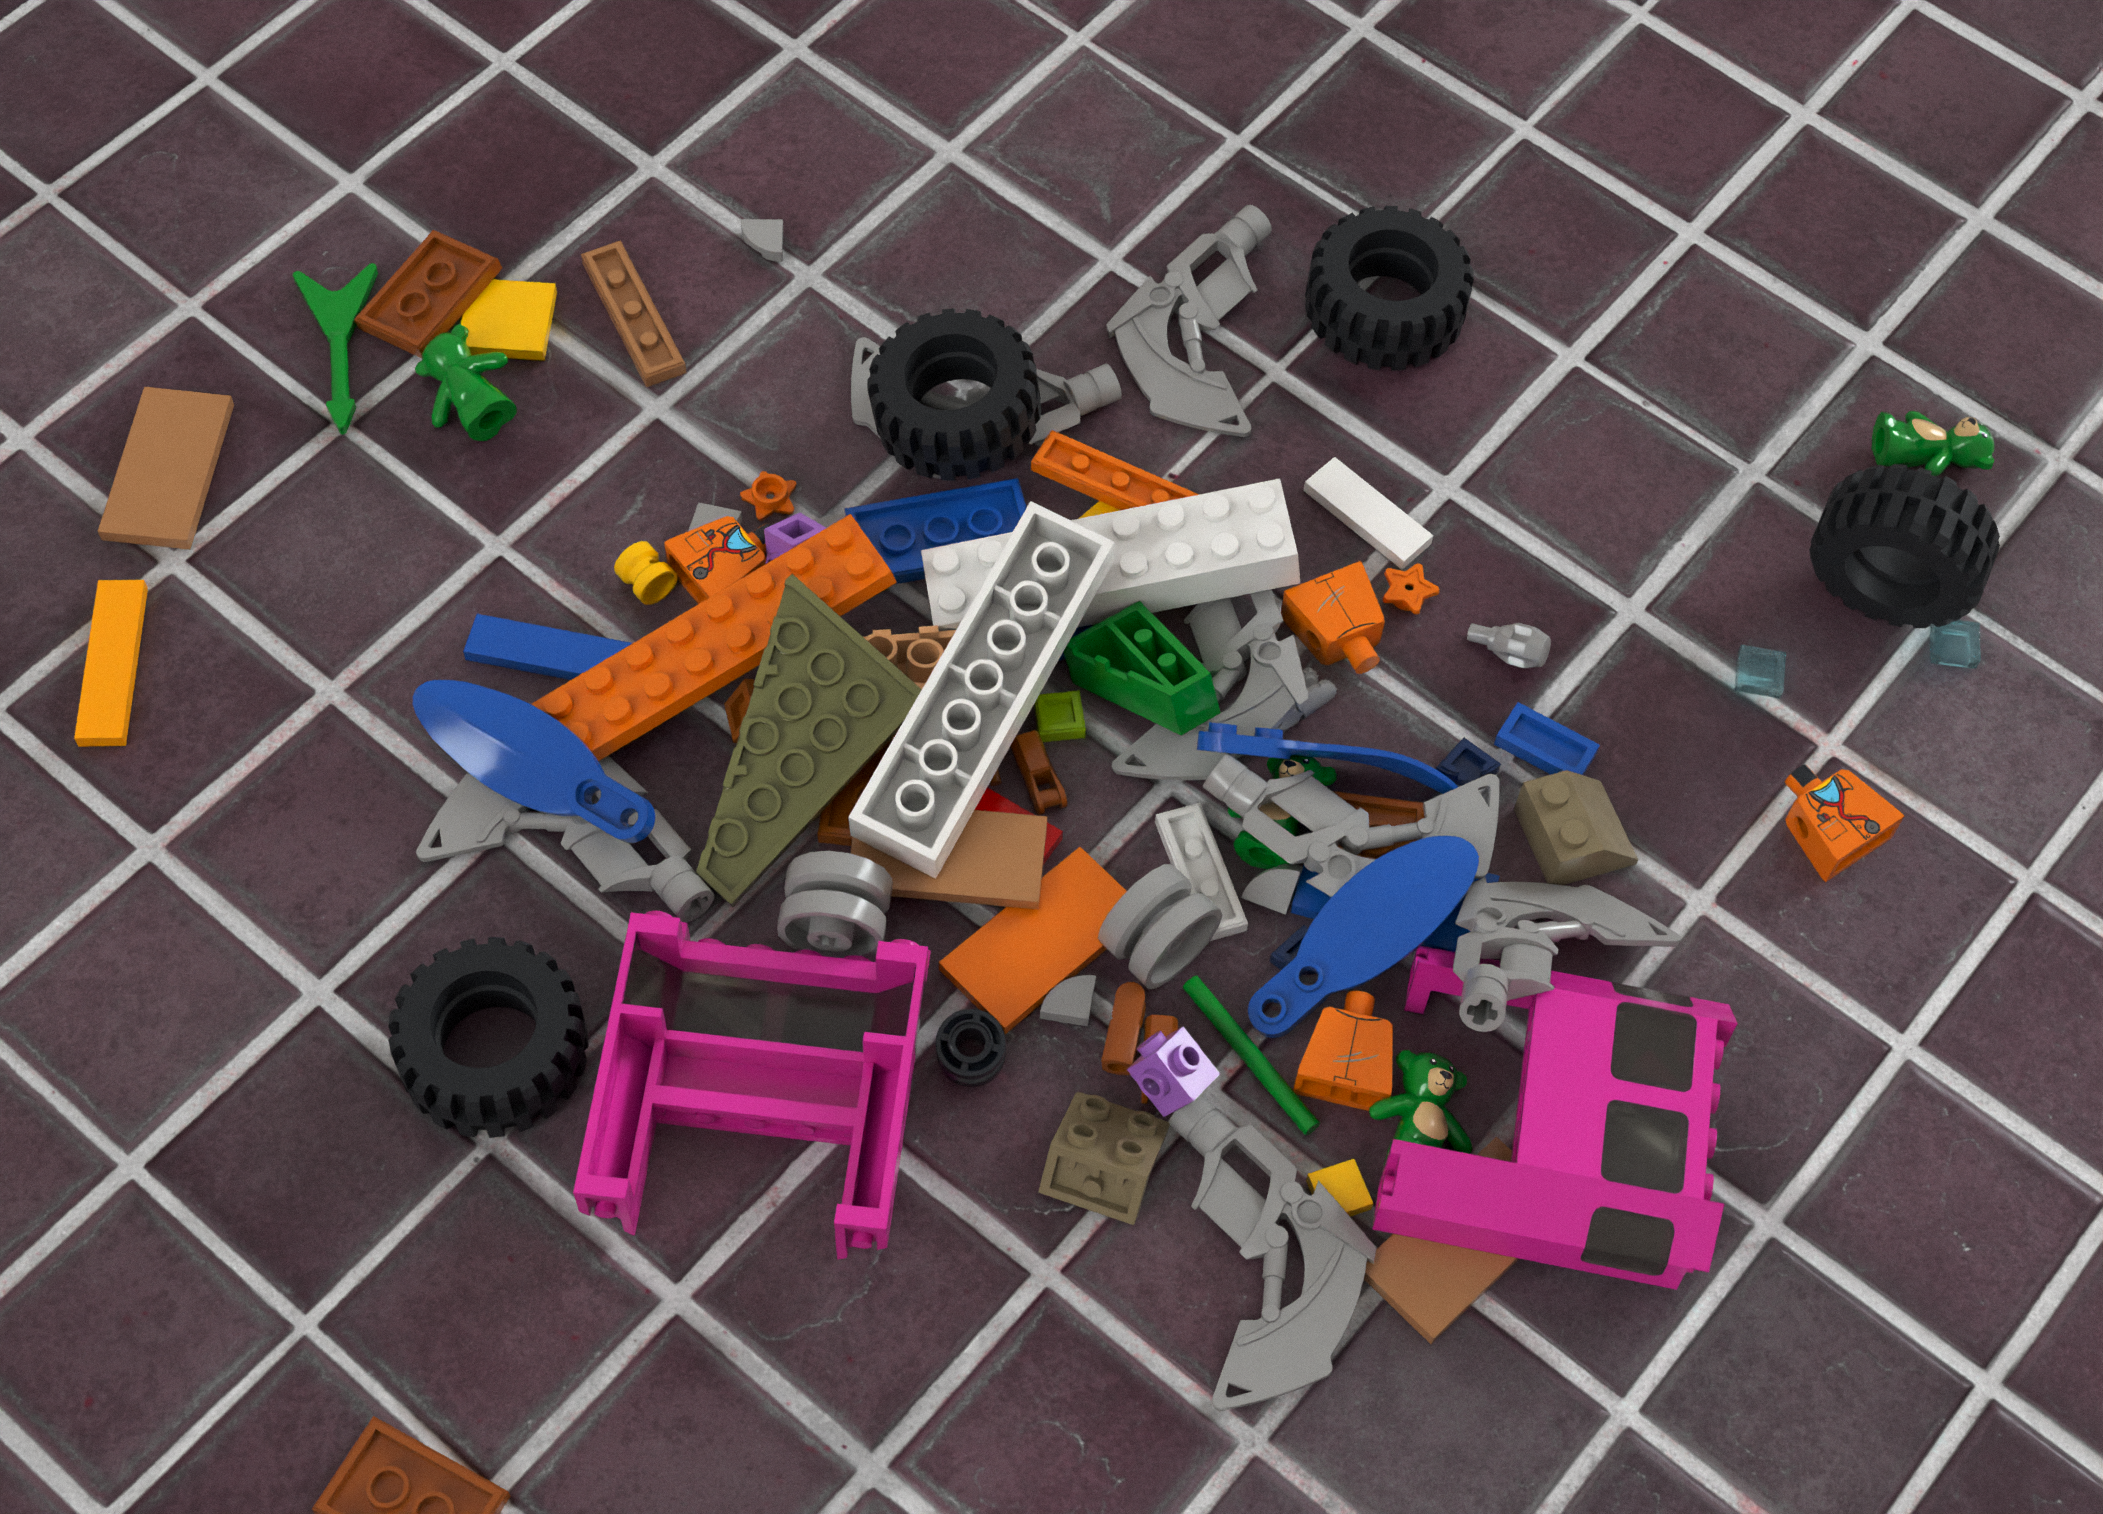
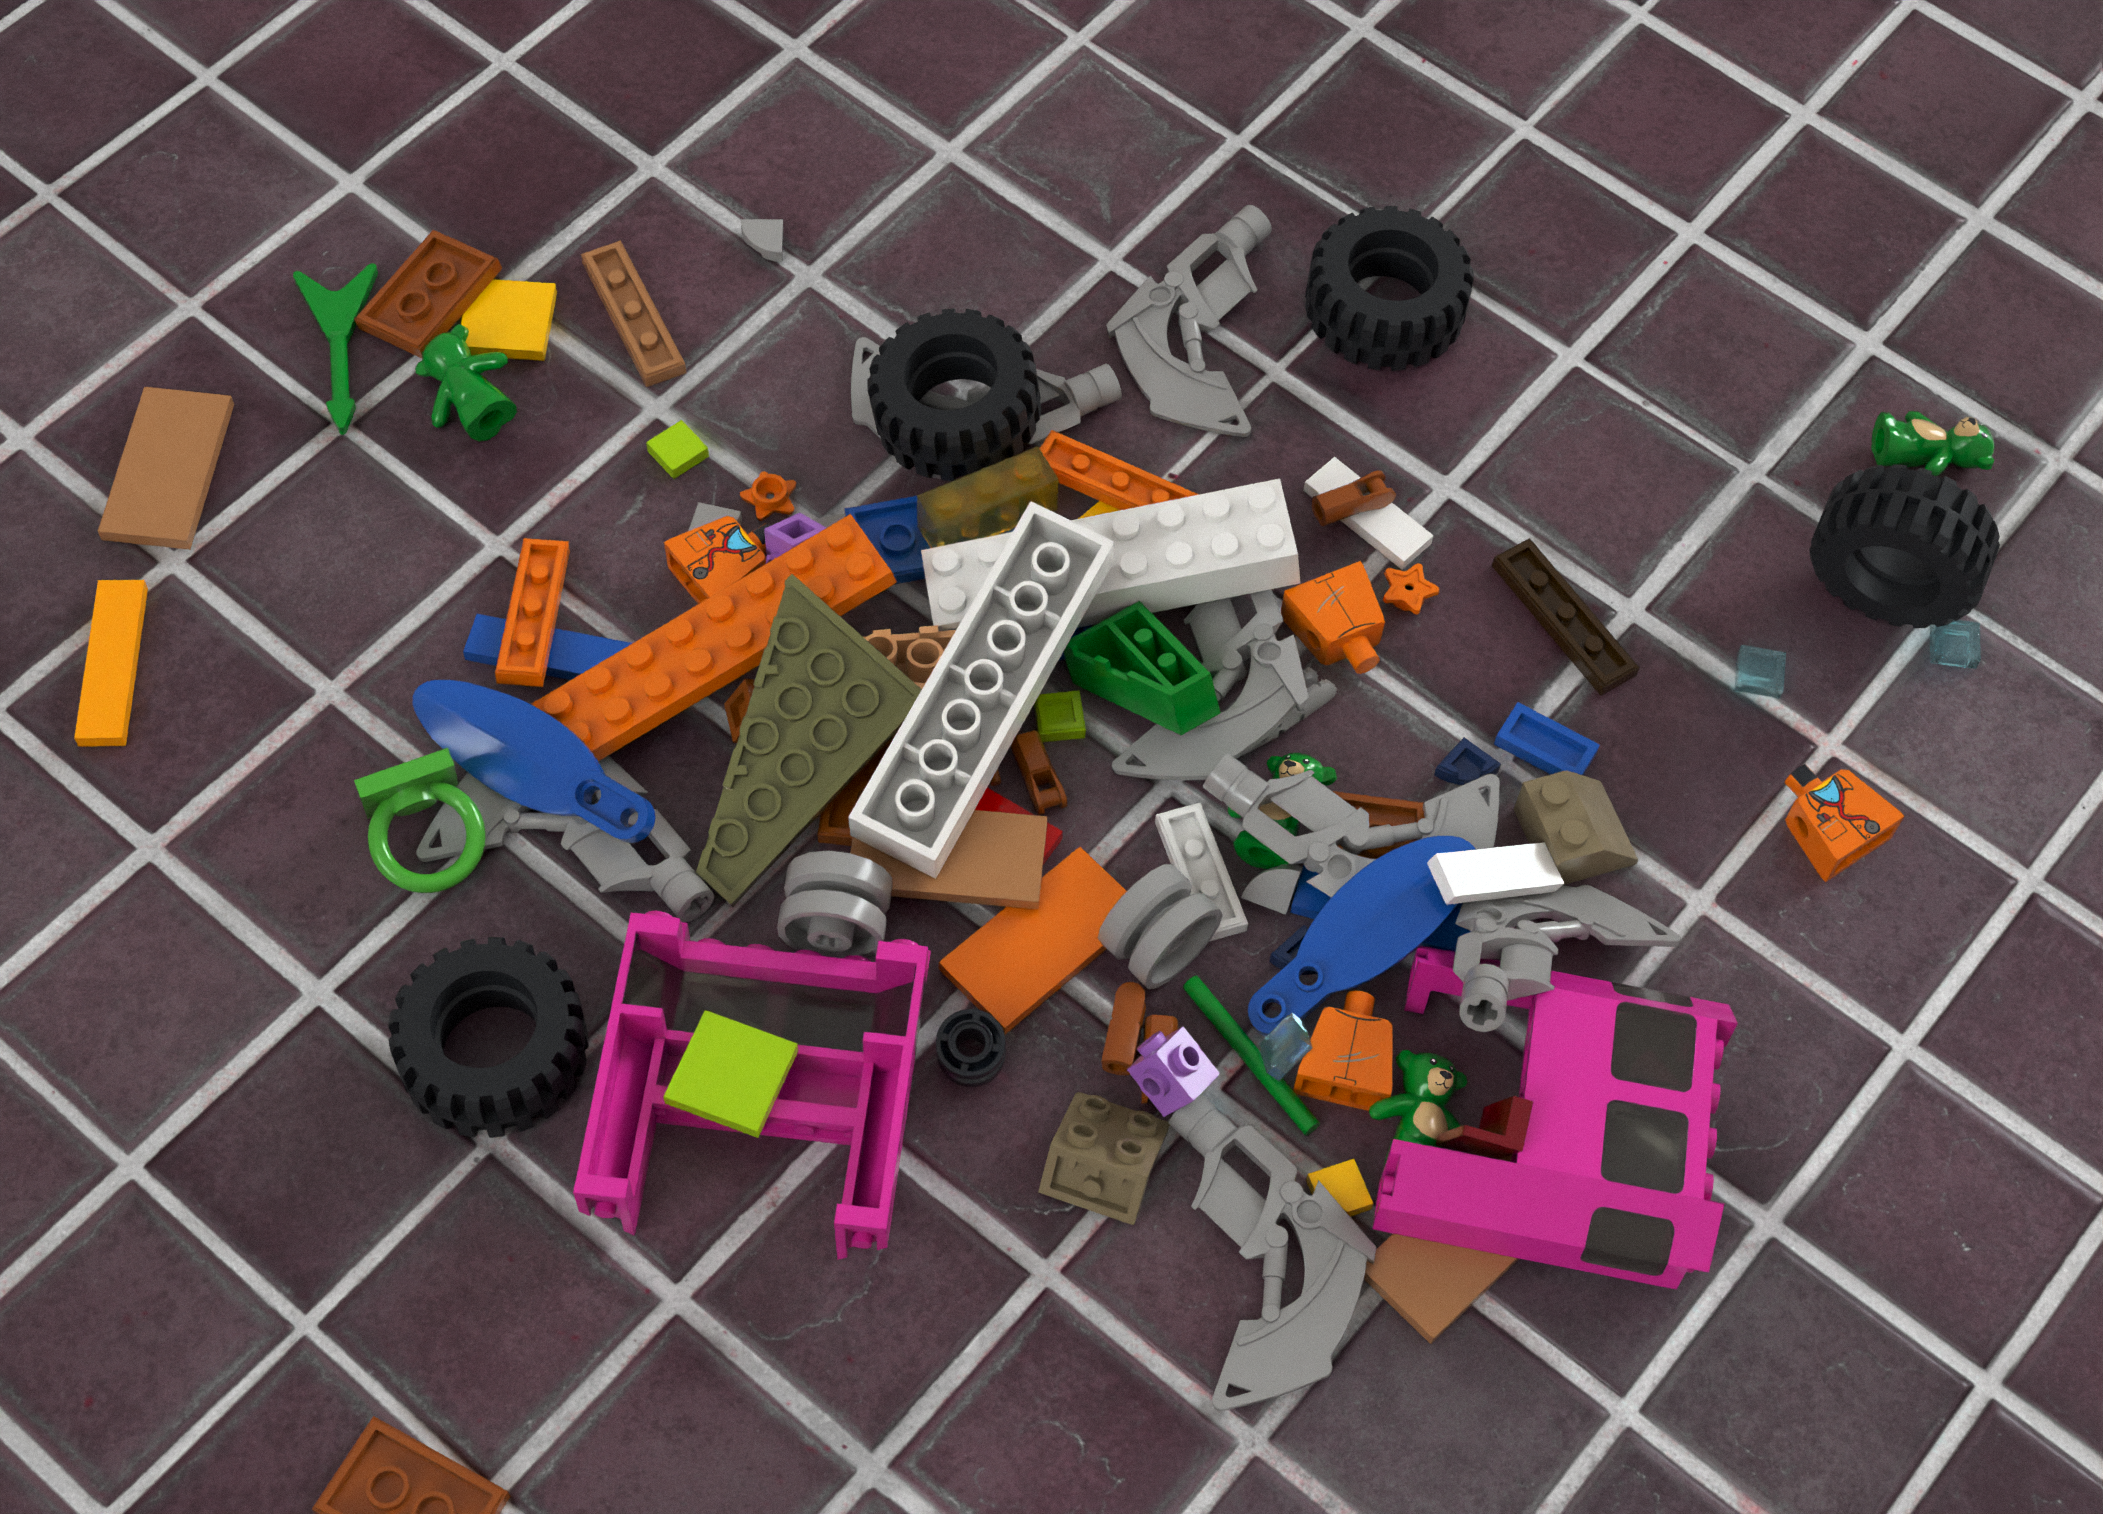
yellow wheel [614,541,678,605] -> none
light grey tile [1040,975,1096,1027] -> none
blue plant [1197,722,1458,794] -> none
light grey piece [1467,623,1551,669] -> none
none -> bright green tile [354,748,486,893]
none -> orange tile [495,538,570,687]
none -> lime tile [646,420,709,479]
none -> lime tile [663,1010,798,1138]
none -> clear yellow brick [917,446,1059,548]
none -> clear light blue tile [1258,1013,1313,1081]
none -> dark orange bar [1312,470,1396,526]
none -> white tile [1427,842,1564,905]
none -> dark red panel [1436,1096,1533,1159]
none -> dark brown tile [1492,538,1640,696]

